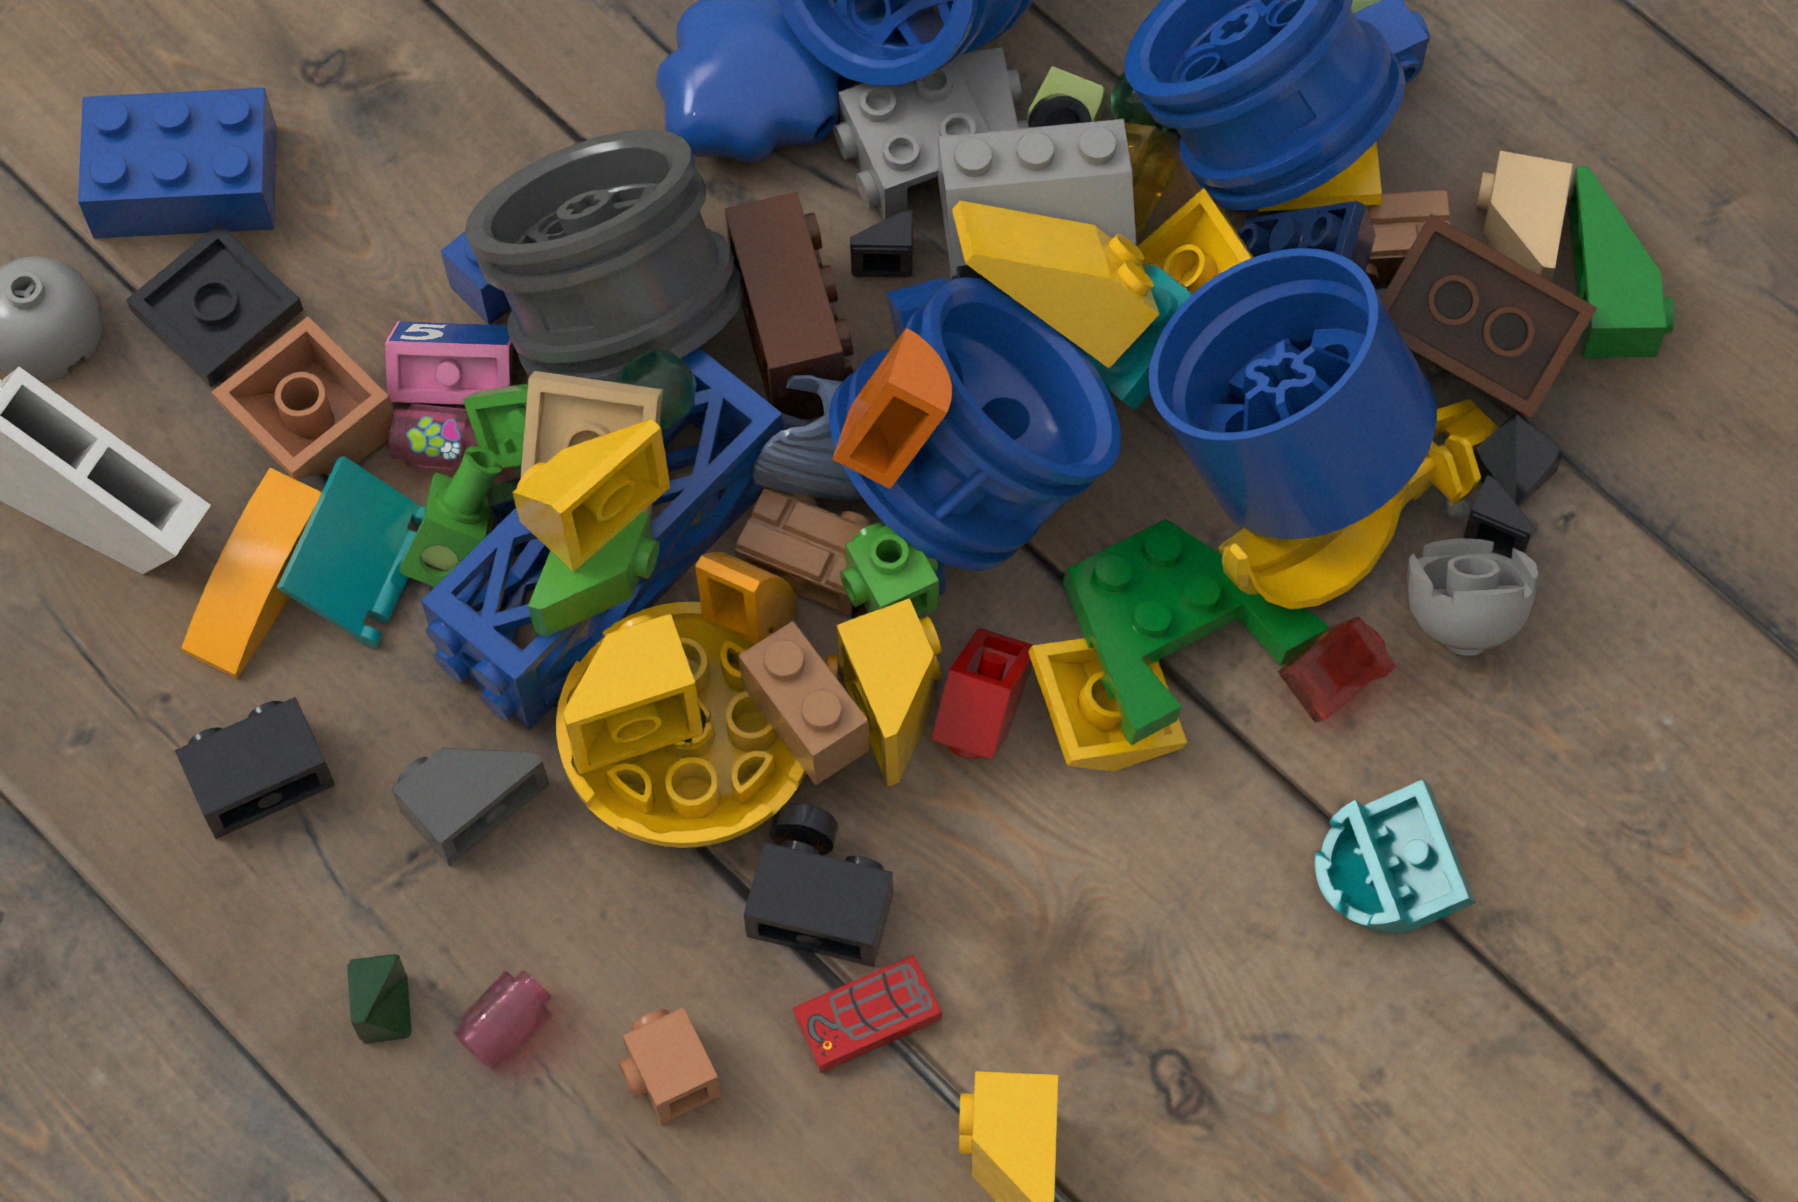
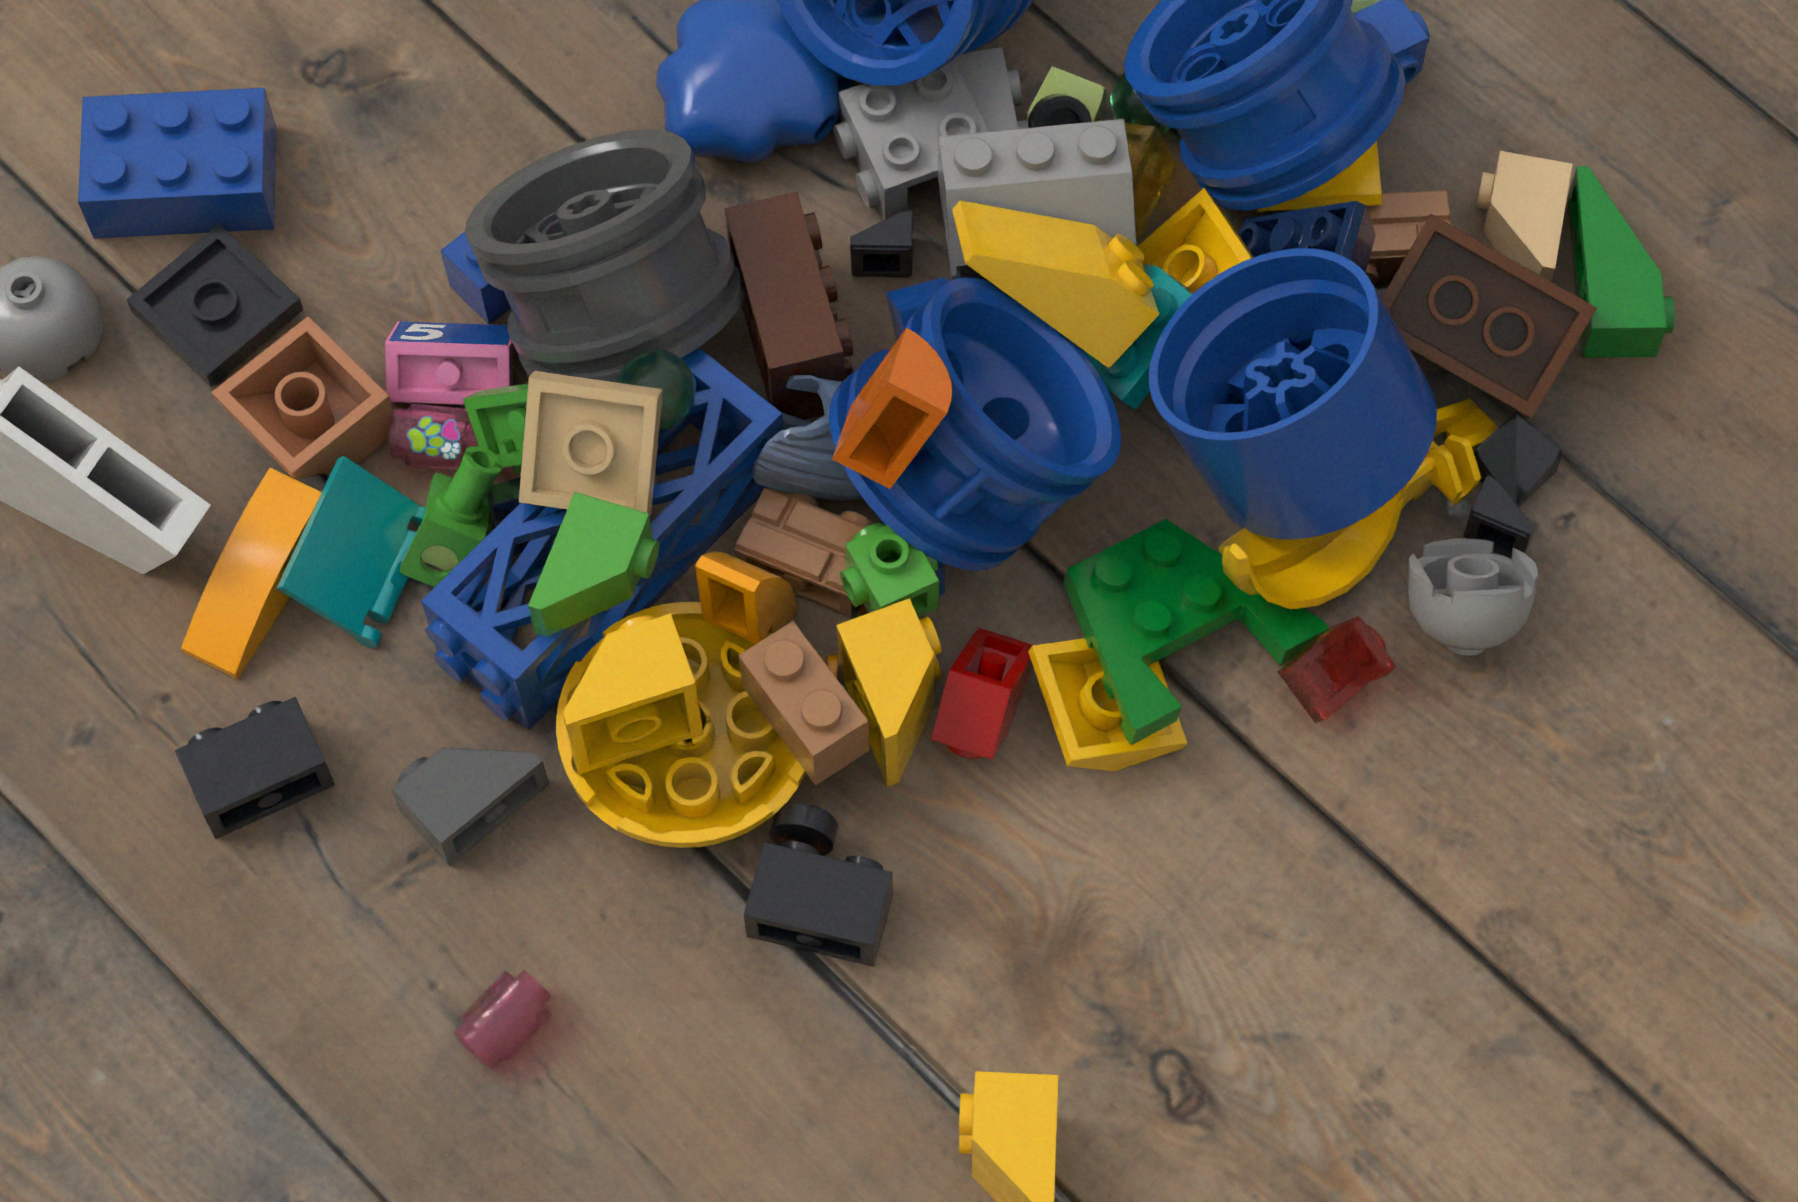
dark green slope [347,954,412,1044] -> none
yellow slope [512,419,670,572] -> none
nougat brick [618,1007,722,1125] -> none
tile [793,955,942,1073] -> none
slope [1315,779,1476,933] -> none

